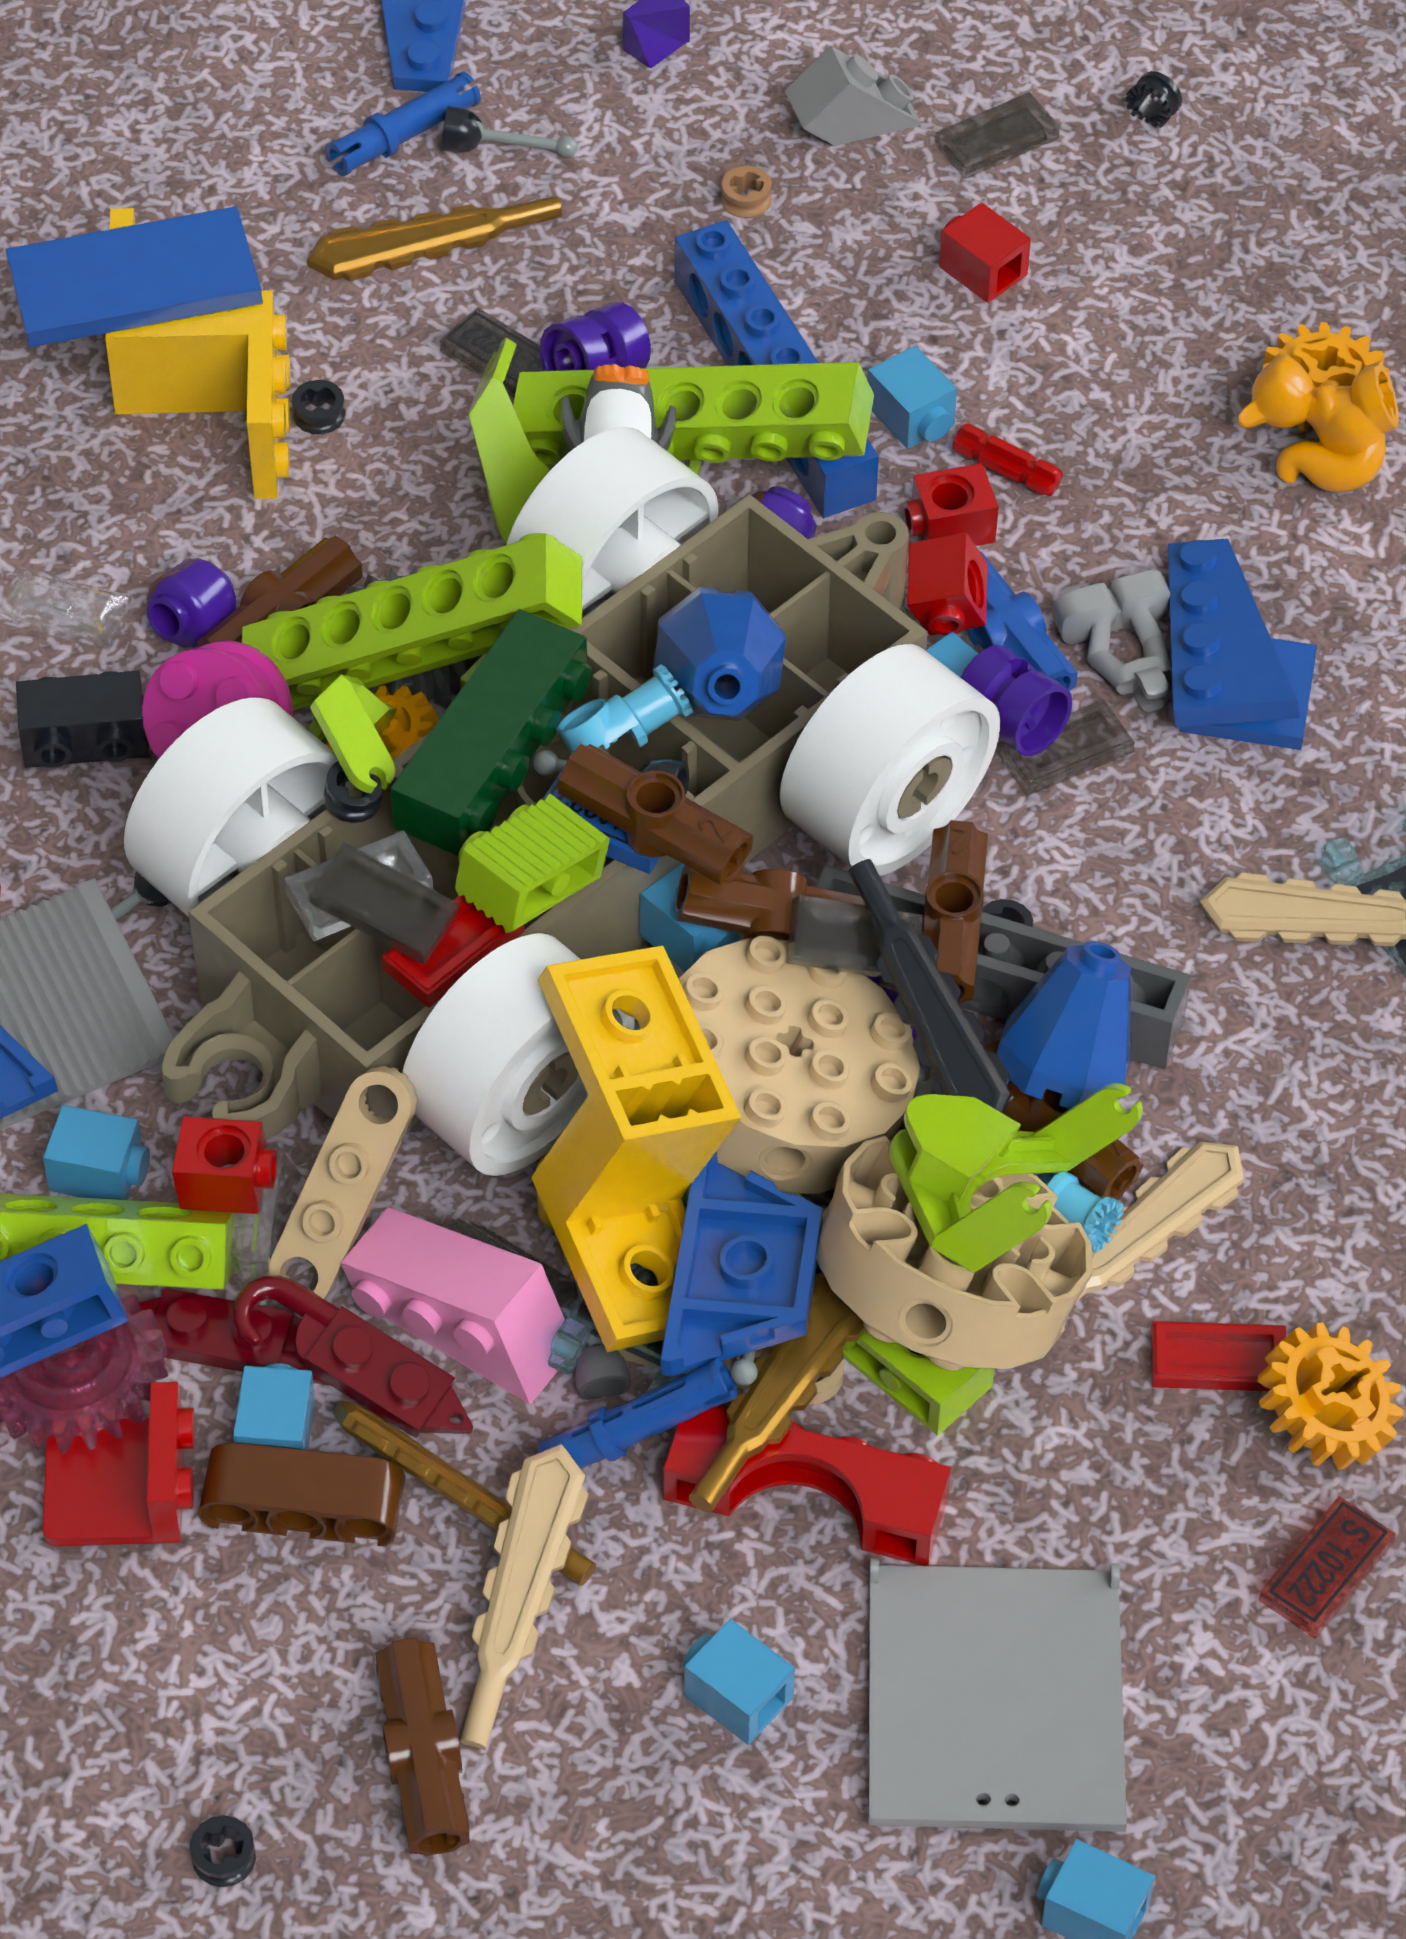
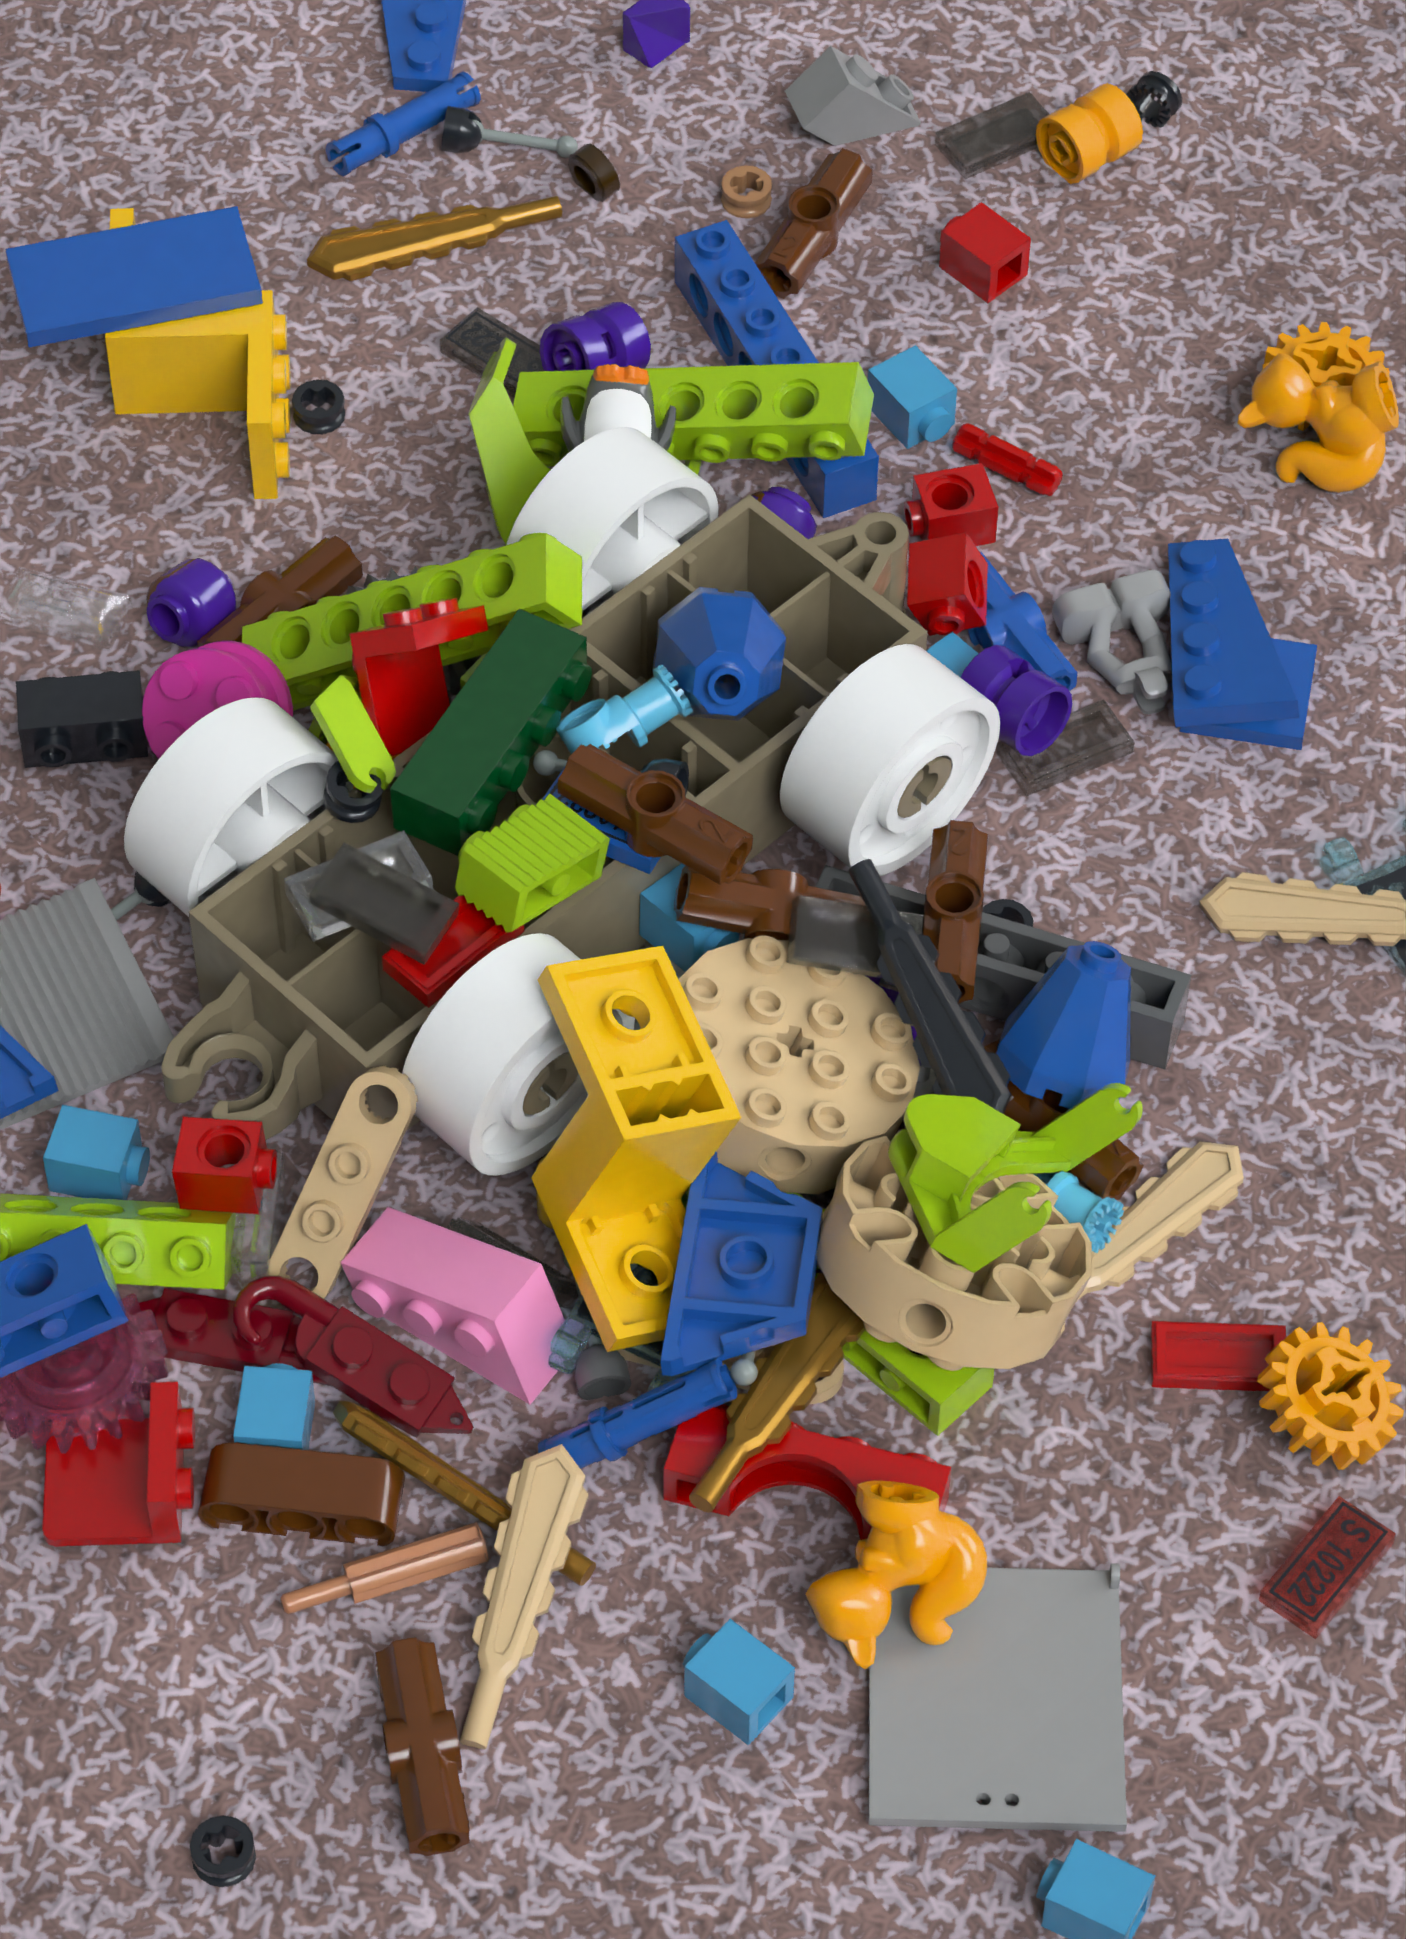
none -> nougat axle [280,1522,489,1614]
none -> red bracket [349,598,489,757]
none -> dark brown tile [568,144,620,202]
none -> reddish brown piece [755,148,873,299]
none -> light orange animal [805,1480,987,1670]
none -> light orange wheel [1036,83,1143,184]

